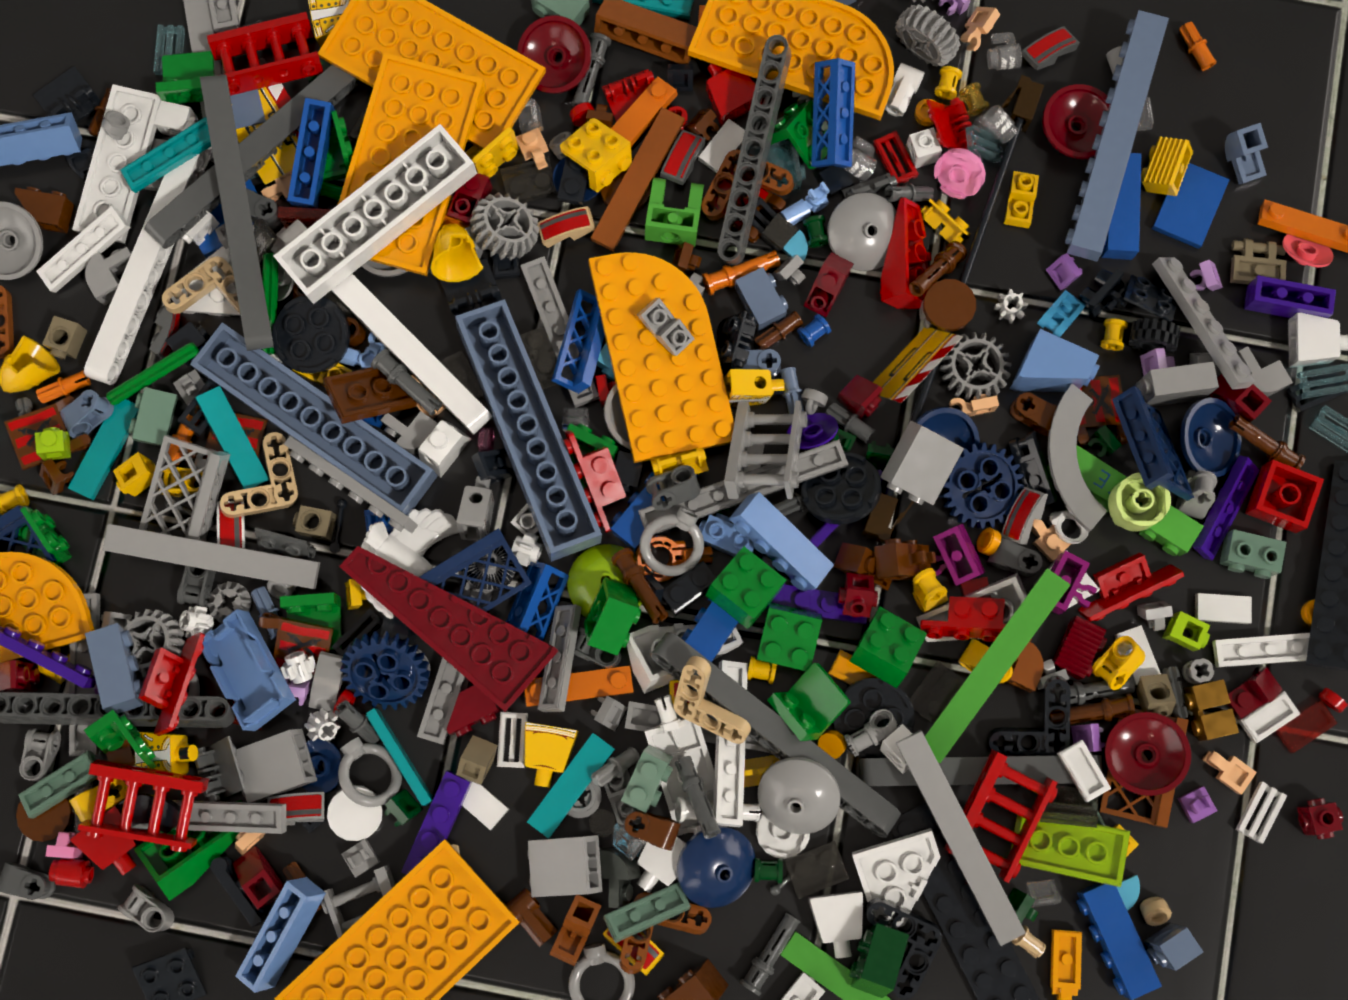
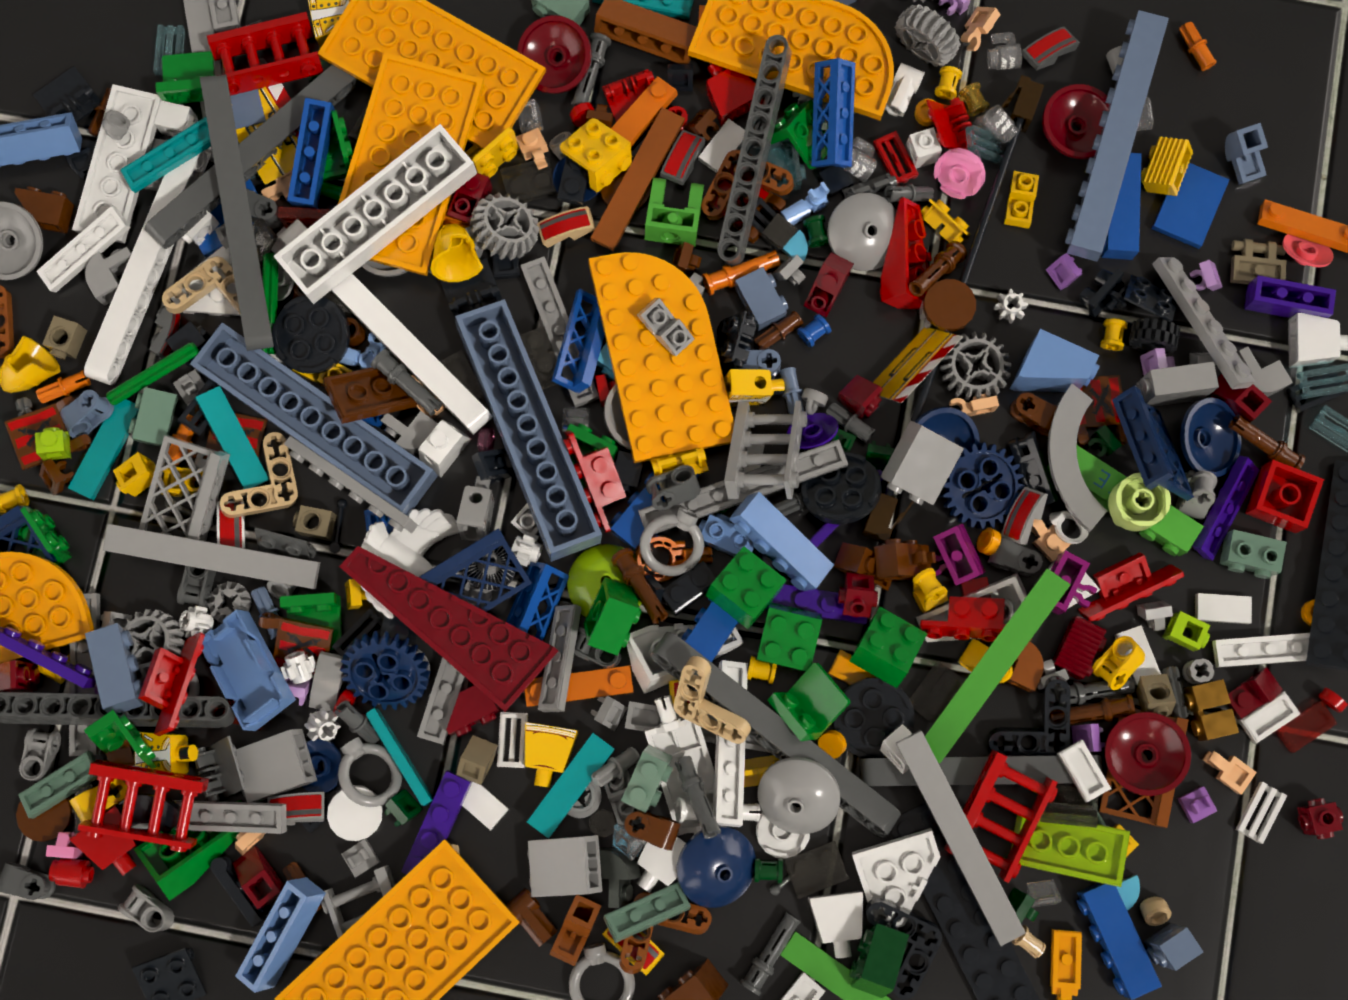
light grey connector [844,709,897,757] -> none
dark azure plate [1037,290,1086,337] -> none

